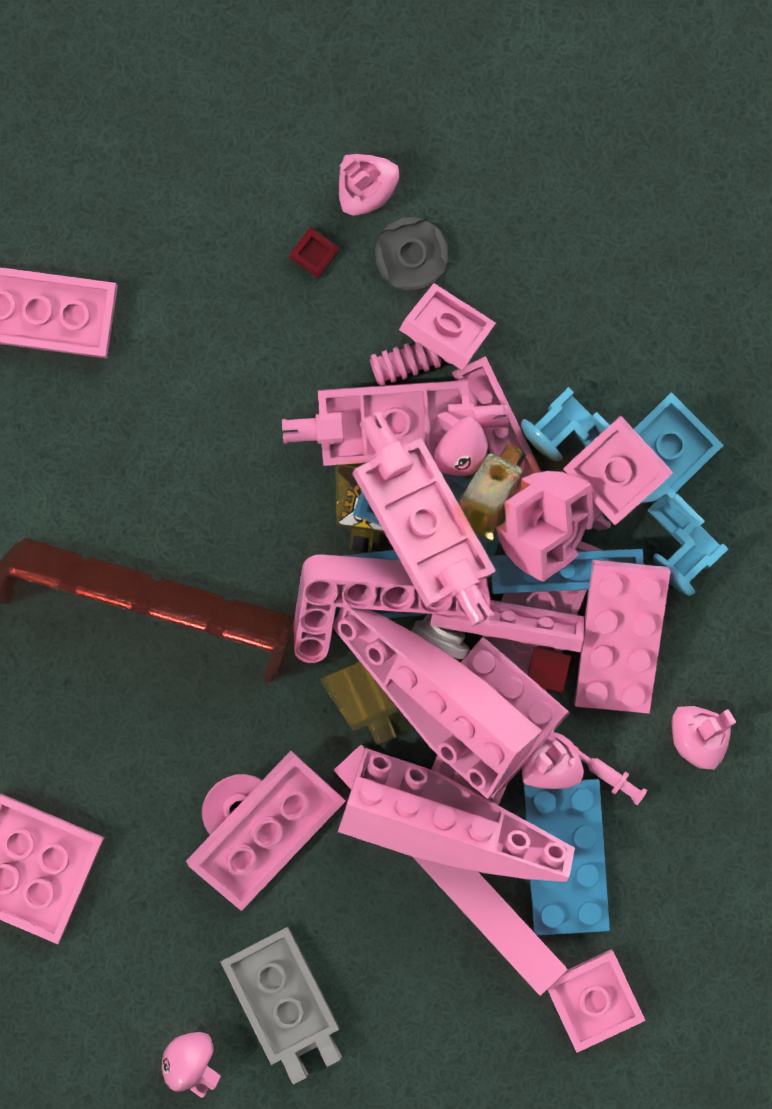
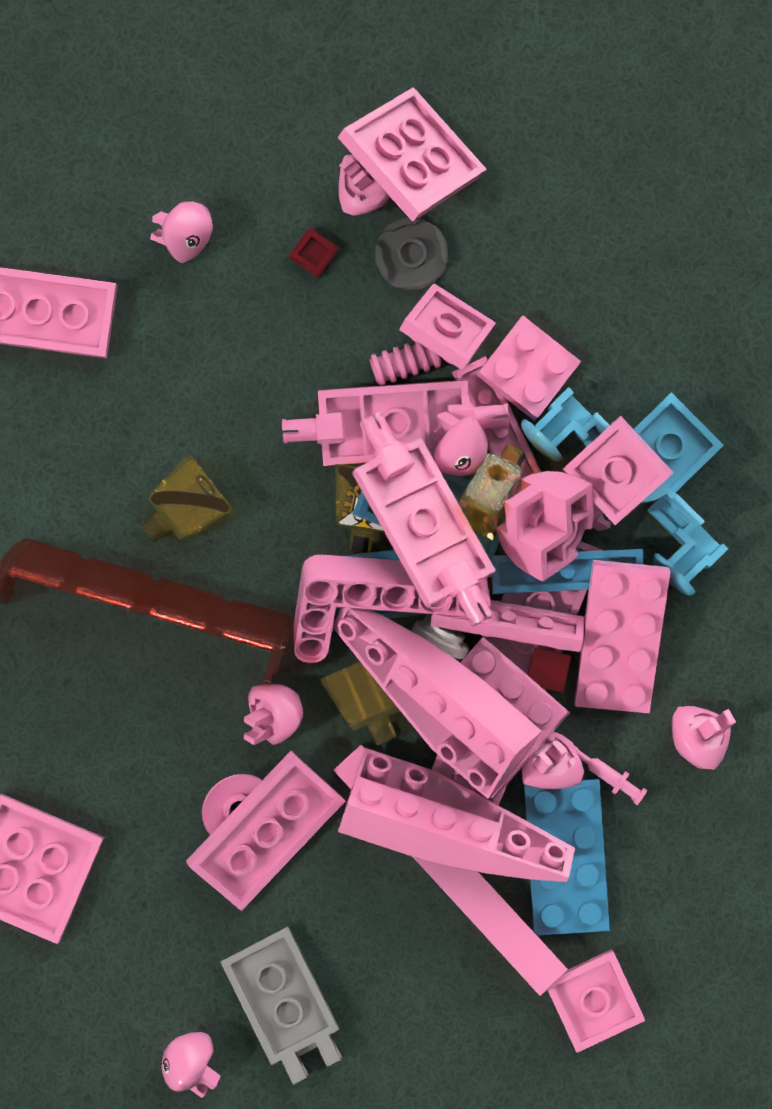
none -> clear yellow torso [141,453,235,542]
none -> bright pink piece [151,202,213,263]
none -> bright pink piece [244,684,303,745]
none -> bright pink plate [338,87,486,222]
none -> bright pink plate [476,316,581,421]

